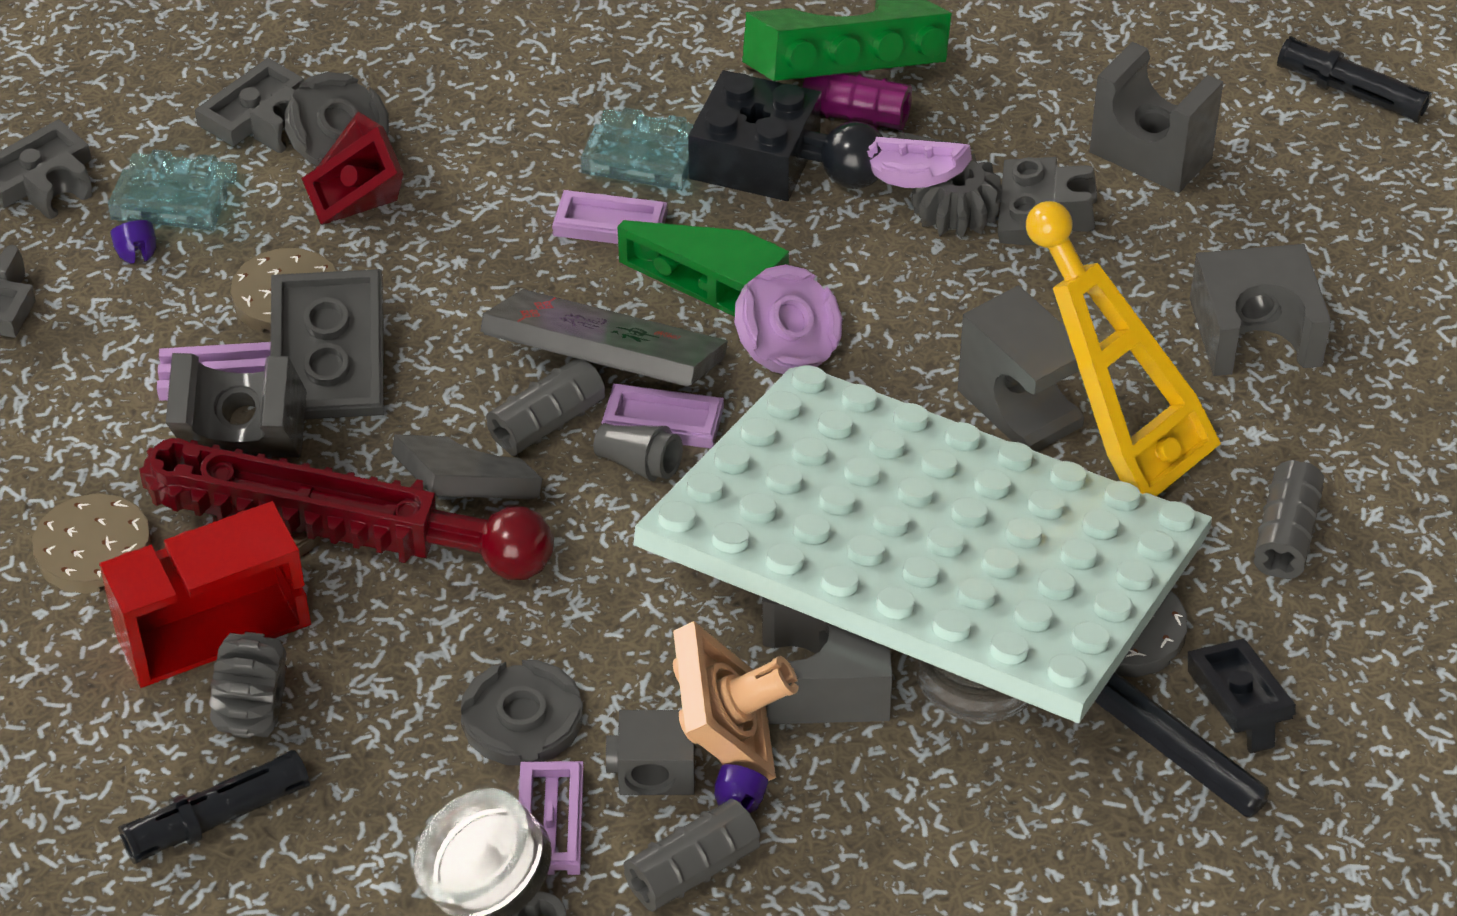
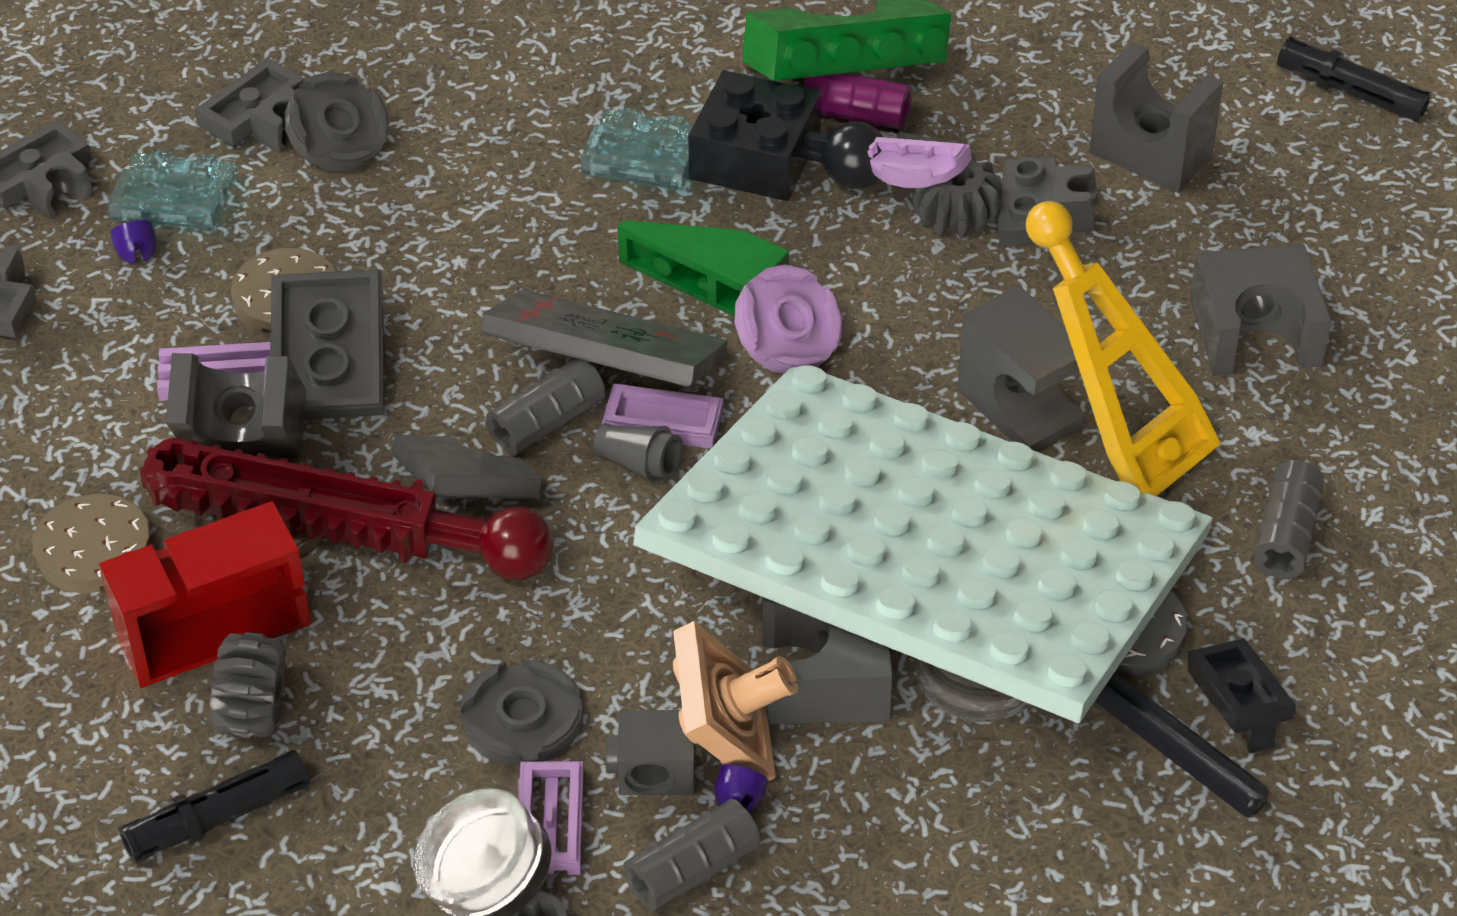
dark red slope [301,111,404,225] -> none
lavender tile [552,190,668,244] -> none

